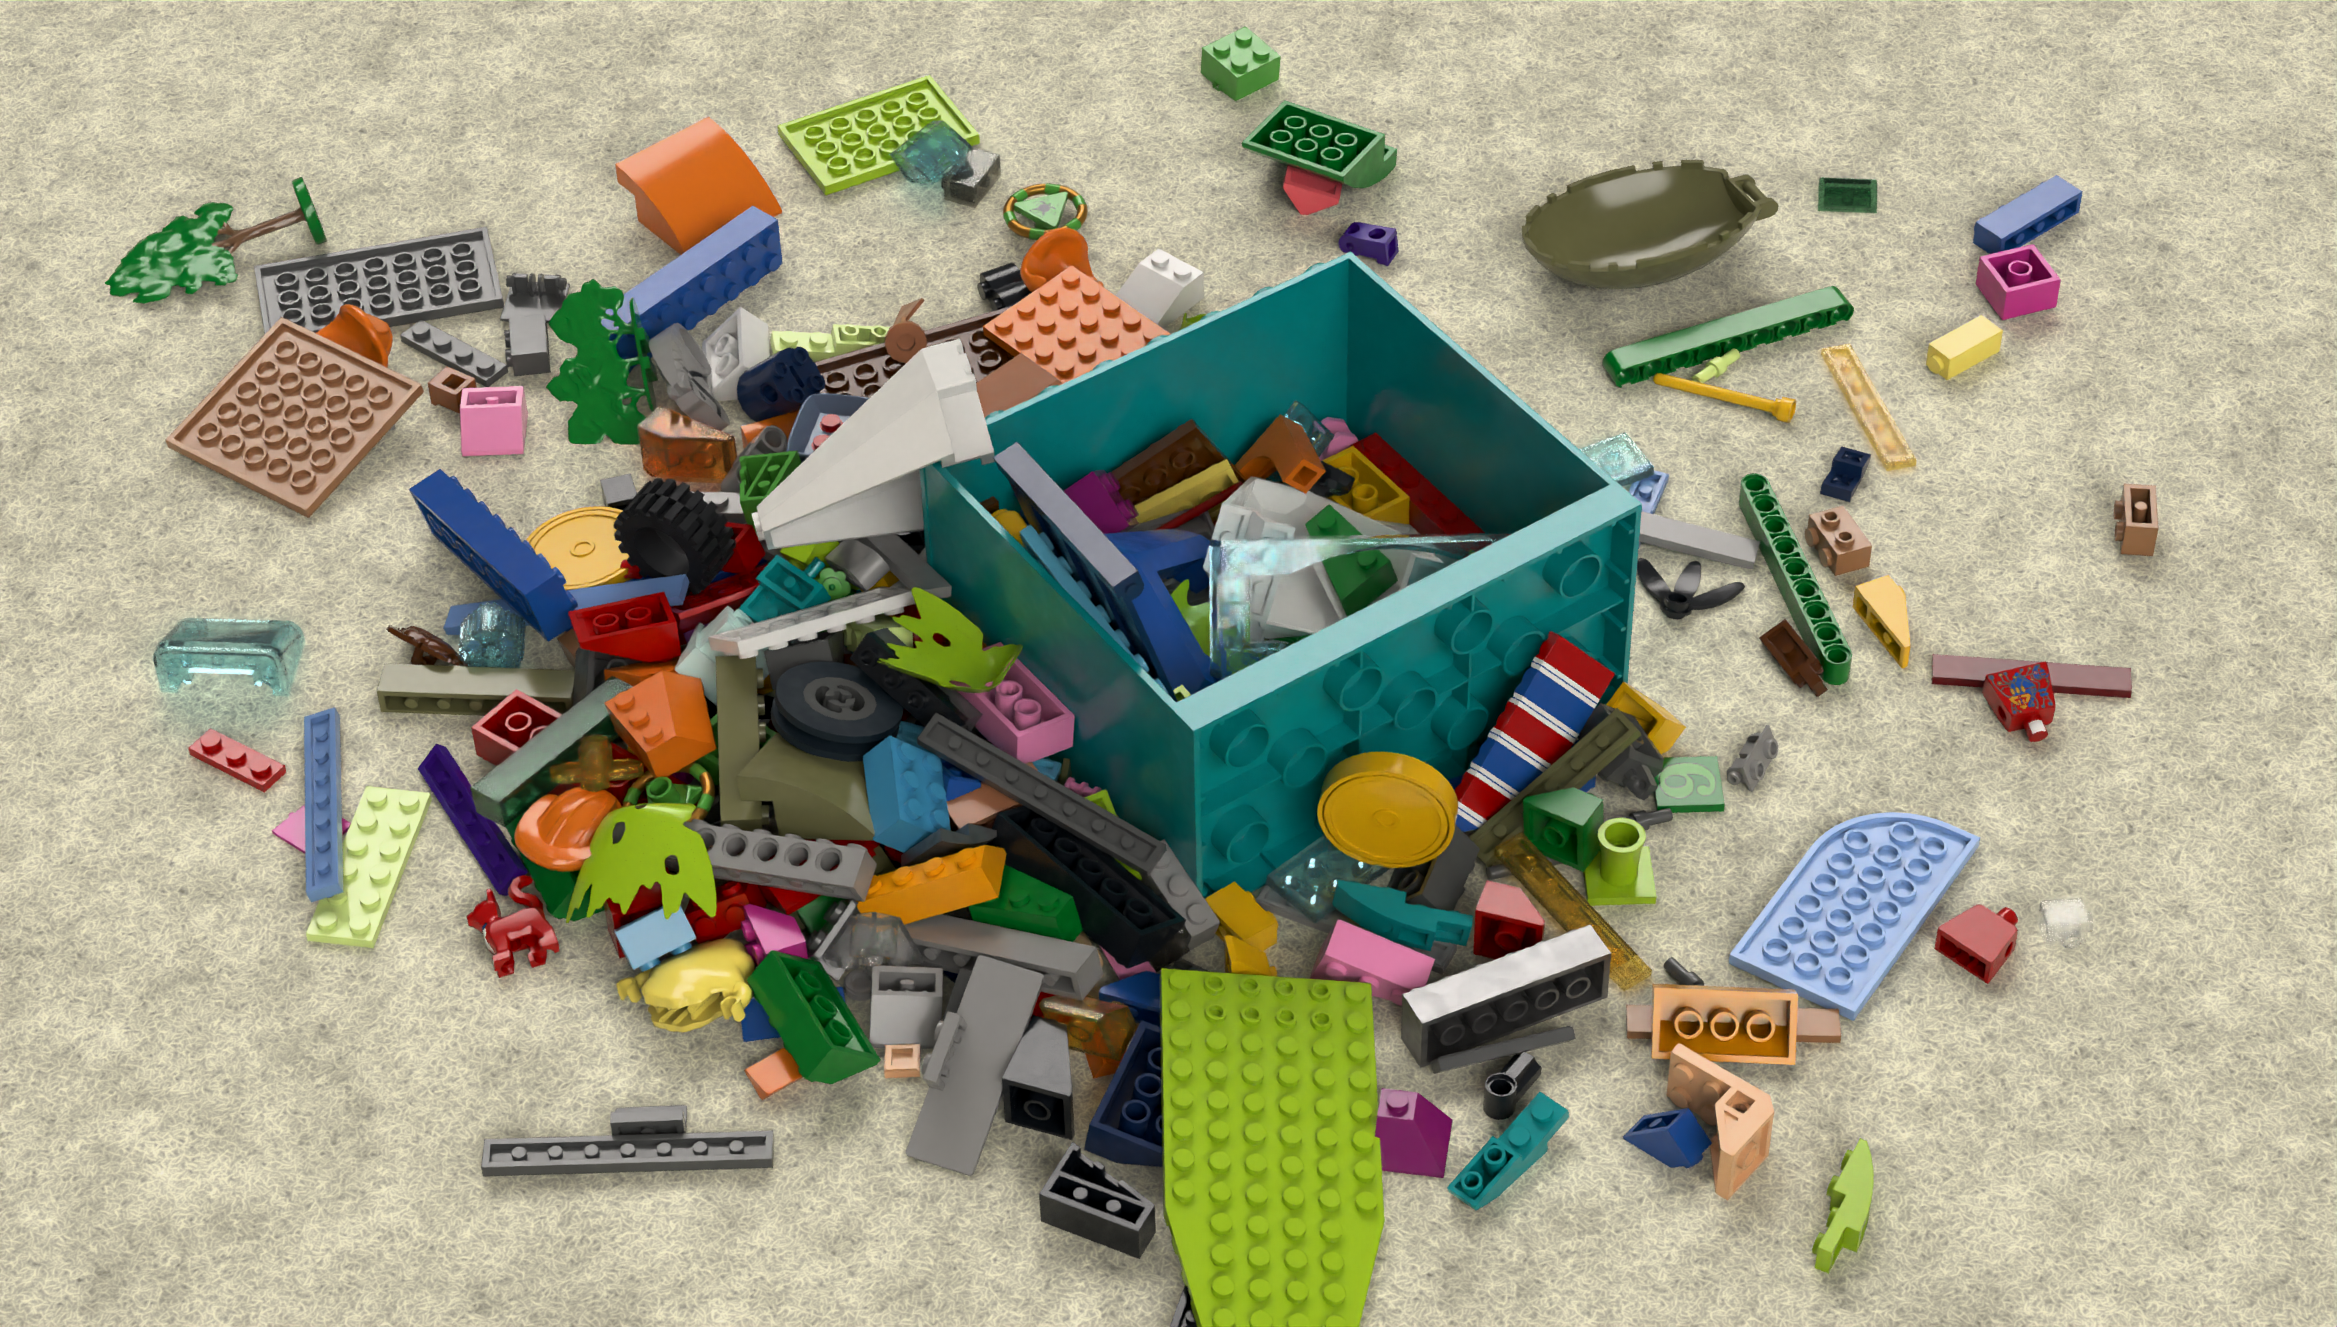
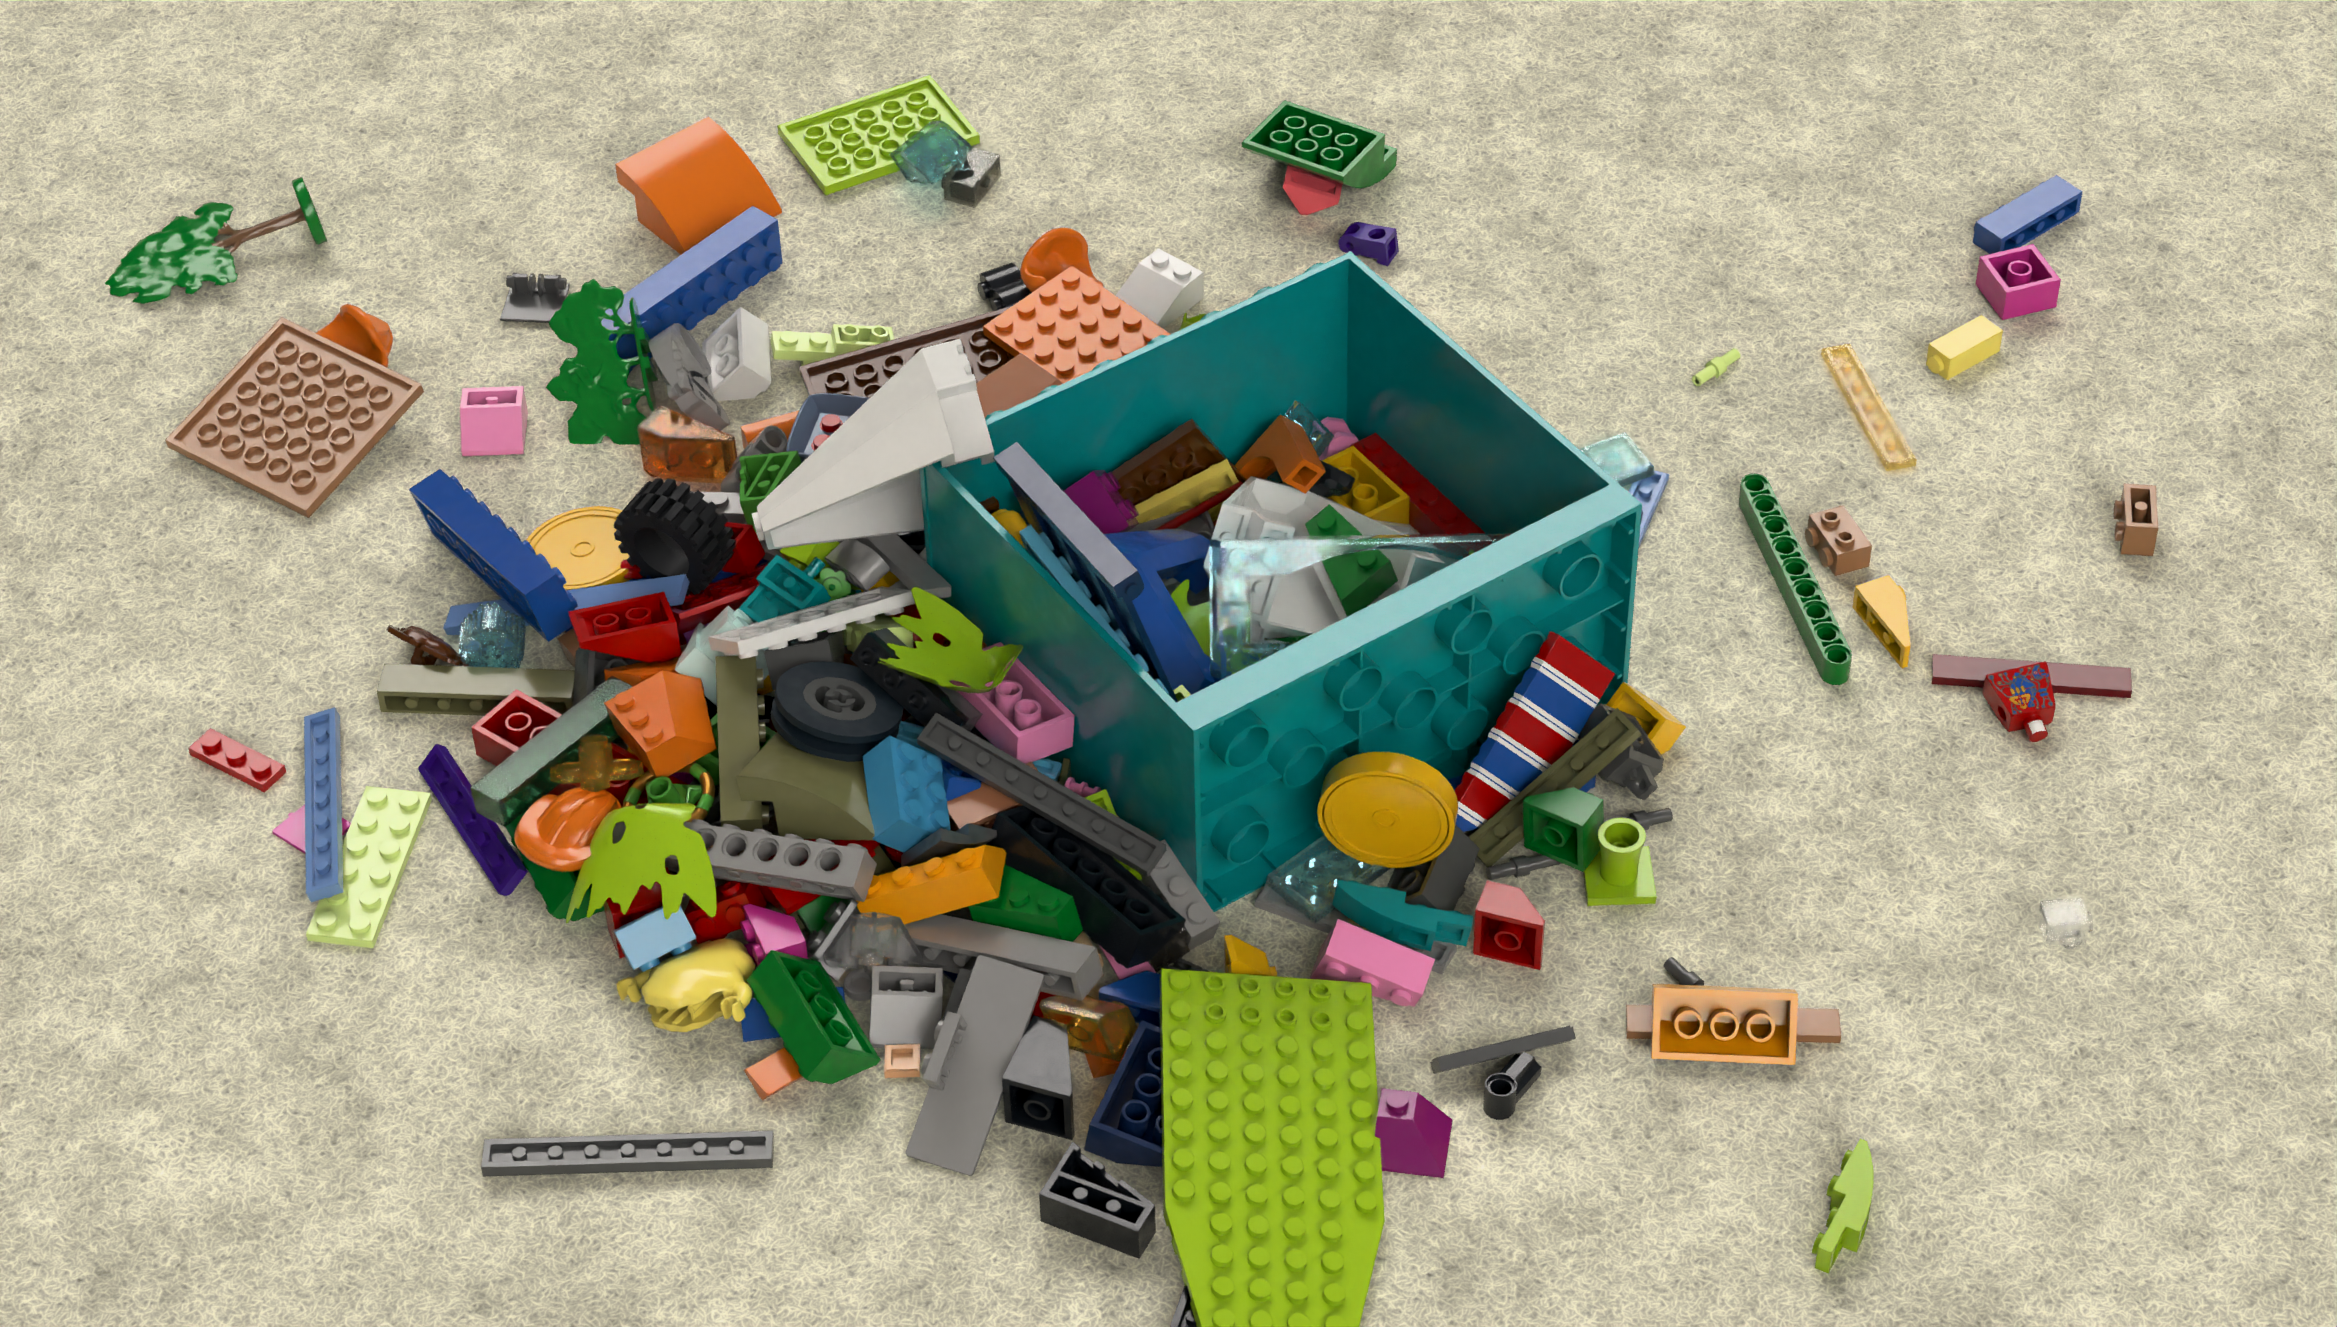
clear light blue windscreen [153,618,305,696] -> none
dark grey plate [254,227,504,334] -> none
plate [400,320,508,387] -> none
dark orange brick [428,366,477,413] -> none
red animal [466,875,560,978] -> none
brick [504,313,551,376] -> none
brick [600,473,637,510] -> none
panel [610,1105,687,1135] -> none
dark blue cylinder [737,347,825,422] -> none
nougat piece [885,298,927,363] -> none
bright green piece [1003,183,1088,240] -> none
bright green brick [1201,26,1281,101] -> none
yellow brick [1205,881,1278,951] -> none
flat silver brick [1401,924,1611,1068] -> none
teal slope [1447,1092,1569,1210] -> none
clear yellow tile [1494,832,1652,991] -> none
olive windscreen [1522,160,1779,289] -> none
green beam [1602,286,1854,388] -> none
blue slope [1623,1108,1712,1168] -> none
black plant [1637,558,1745,620] -> none
light grey tile [1639,512,1760,569] -> none
yellow piece [1653,373,1796,423] -> none
tile [1654,756,1725,813] -> none
light nougat bracket [1666,1043,1774,1200] -> none
light grey hinge [1727,725,1778,792] -> none
light blue plate [1729,812,1980,1021] -> none
reddish brown hinge [1759,619,1828,697] -> none
clear green slope [1817,177,1877,213] -> none
dark blue slope [1820,446,1871,502] -> none
torso [1934,904,2018,984] -> none

